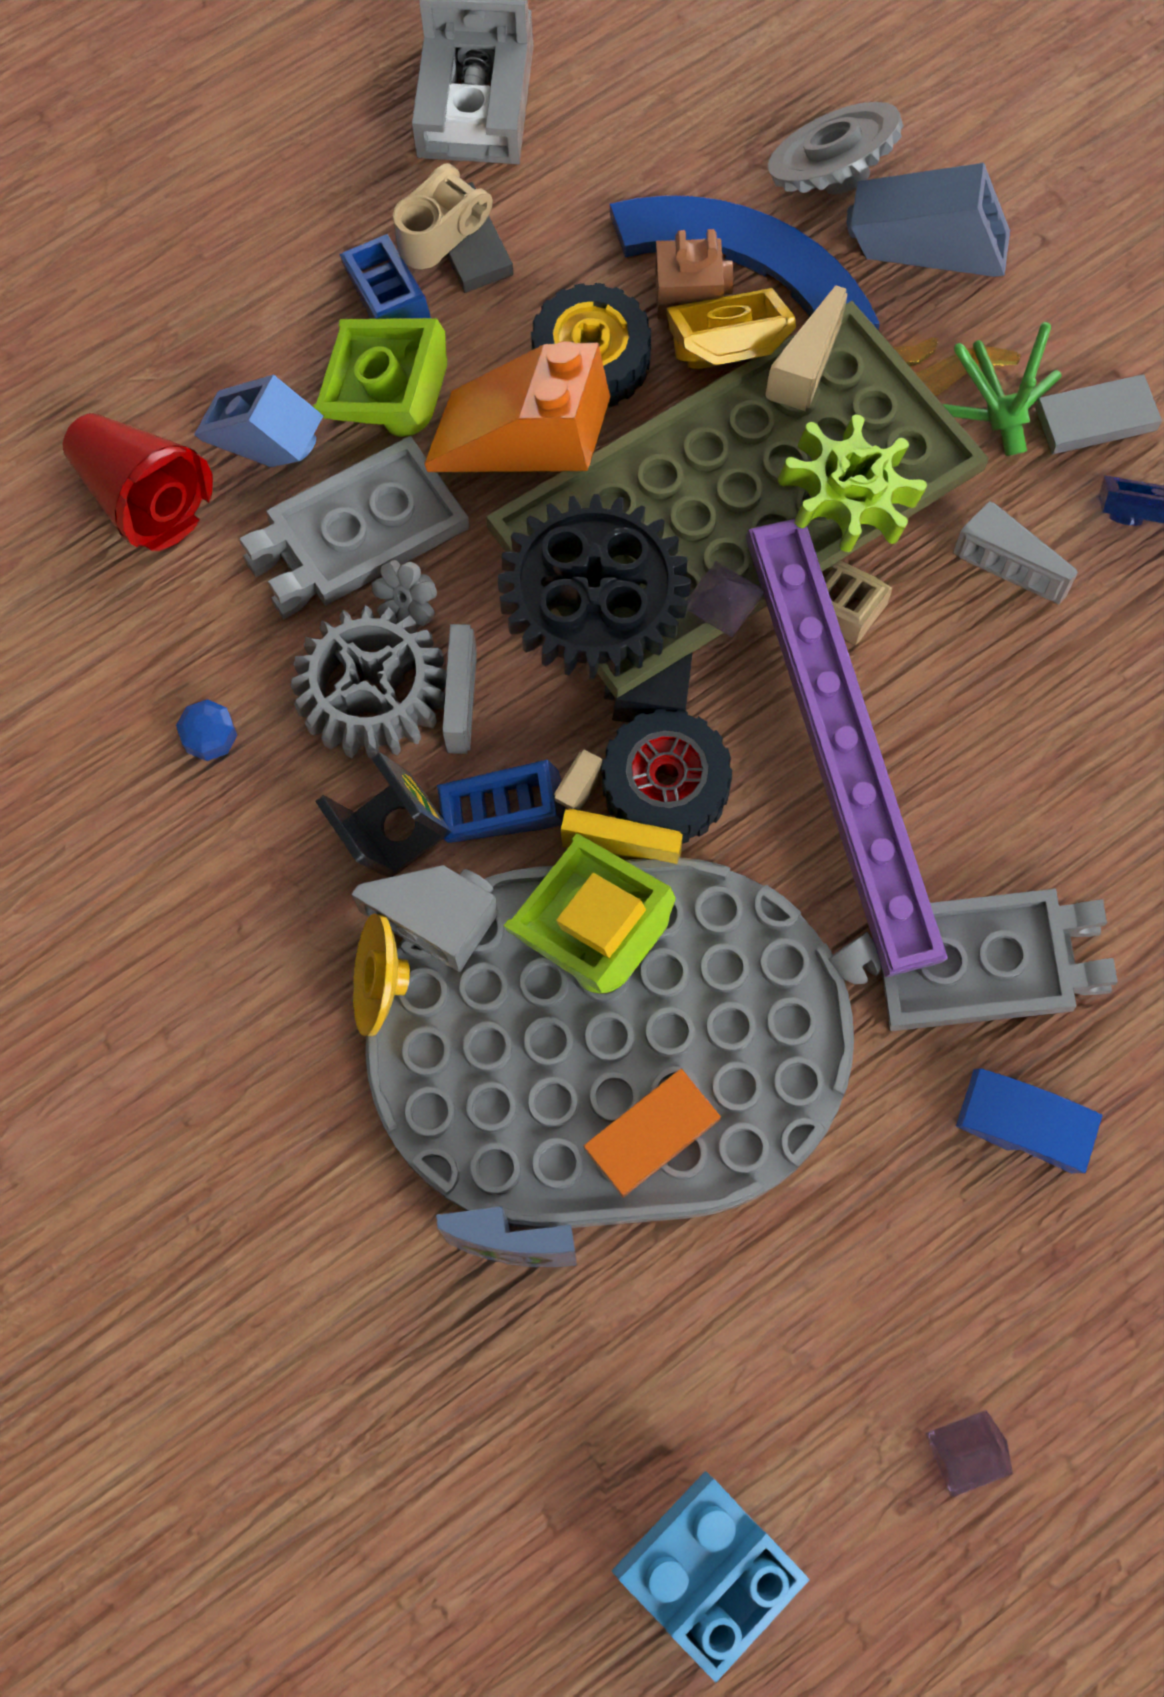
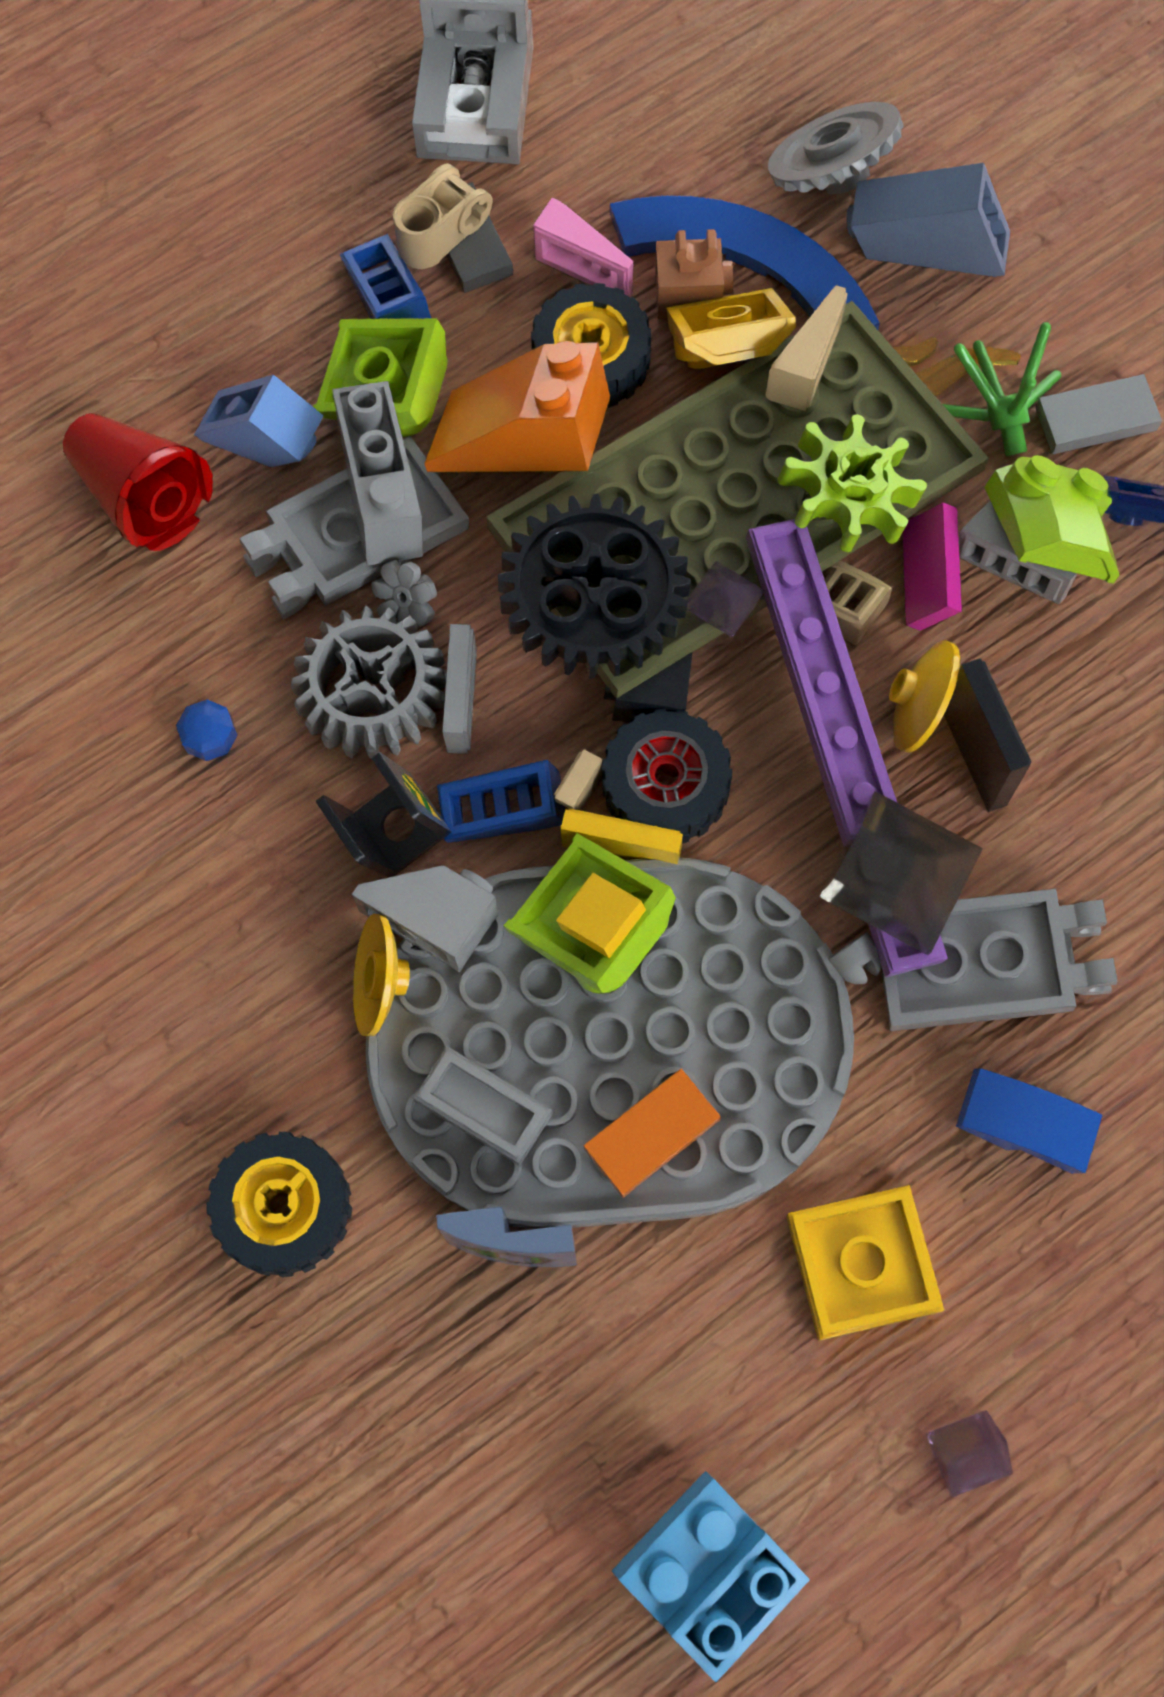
none -> black wheel [206,1131,352,1277]
none -> light grey slope [332,381,423,566]
none -> light grey tile [413,1046,553,1167]
none -> bright pink slope [533,198,633,297]
none -> yellow tile [786,1185,944,1341]
none -> clear smoke slope [819,791,983,955]
none -> yellow dish [889,640,960,753]
none -> dark pink tile [903,502,962,631]
none -> black tile [944,658,1032,812]
none -> lime slope [984,455,1120,584]

